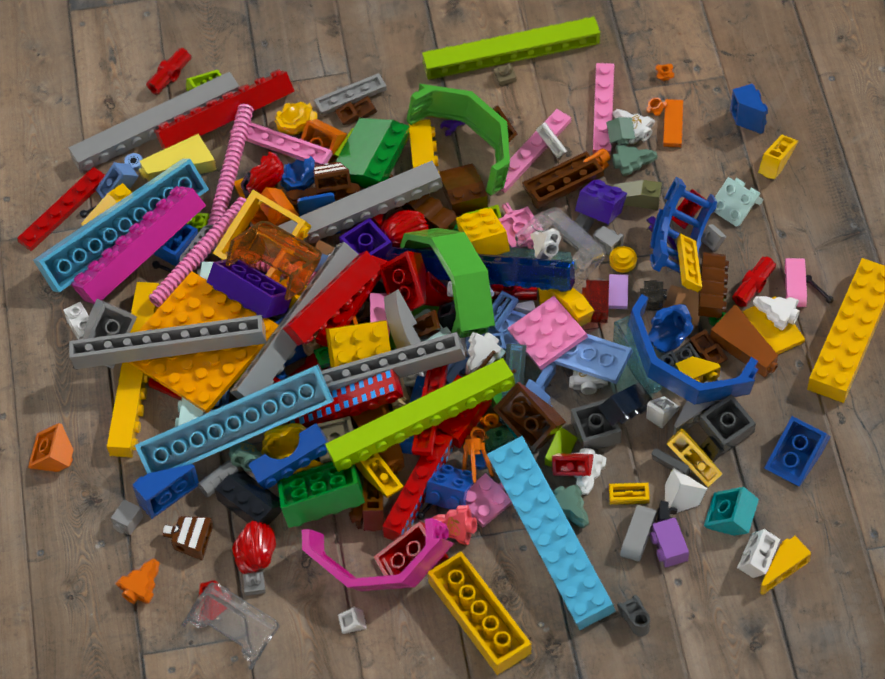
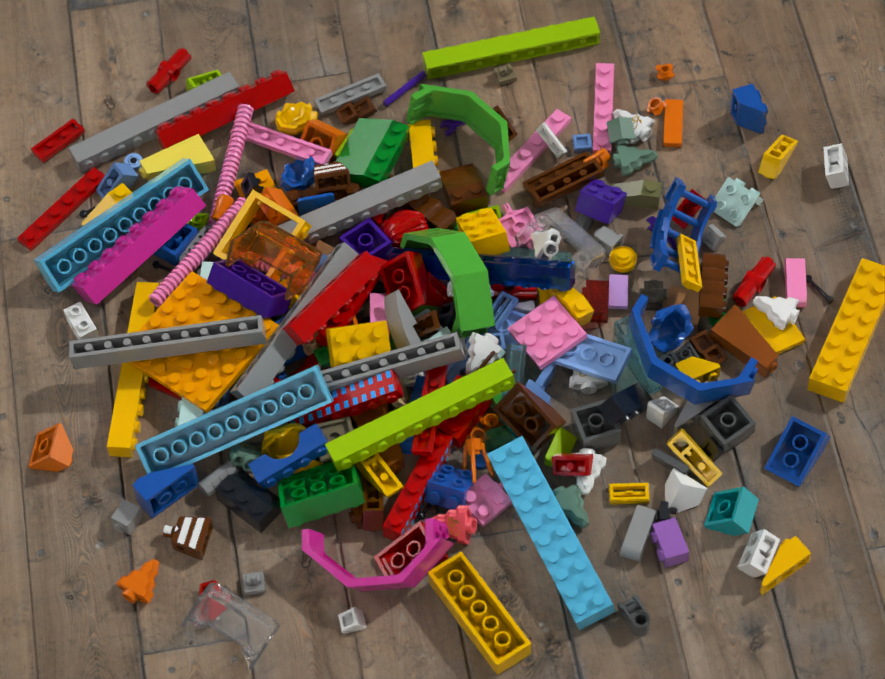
light grey slope [83,298,137,369] -> none
red hair [232,521,276,574] -> none
red hair [246,152,284,194] -> none
none -> red plate [31,118,85,163]
none -> orange cone [211,194,234,222]
none -> dark purple bar [383,71,427,107]
none -> medium blue tile [572,134,593,154]
none -> white brick [824,143,849,189]

